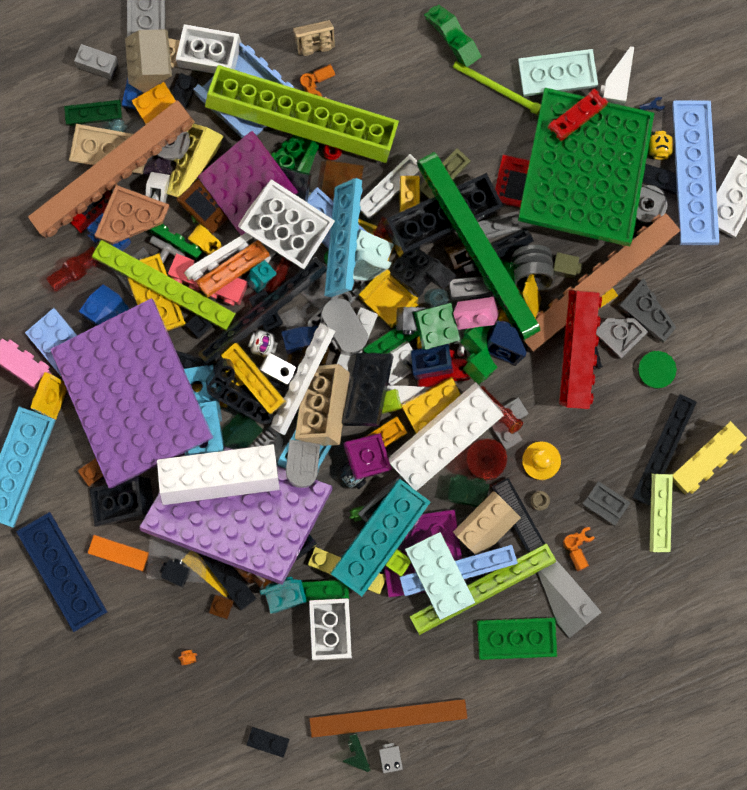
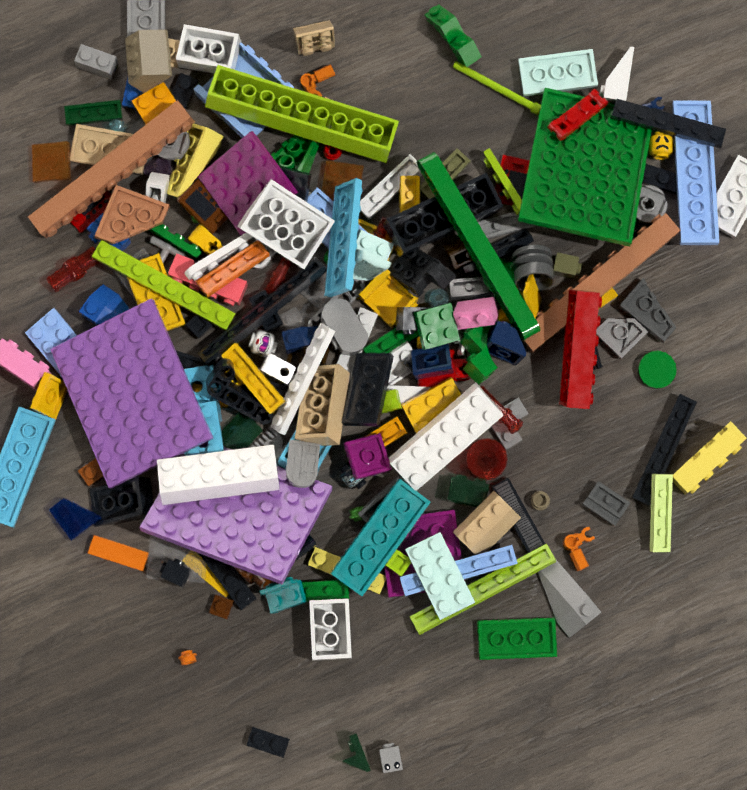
dark blue plate [16,512,108,632] -> none
teal bracket [246,260,277,293] -> none
dark orange tile [310,699,468,738] -> none
yellow plate [522,441,561,481] -> none
none -> clear orange tile [32,141,71,183]
none -> clear blue wing [49,498,102,541]
none -> lime plate [483,148,522,215]
none -> black plate [611,99,726,149]

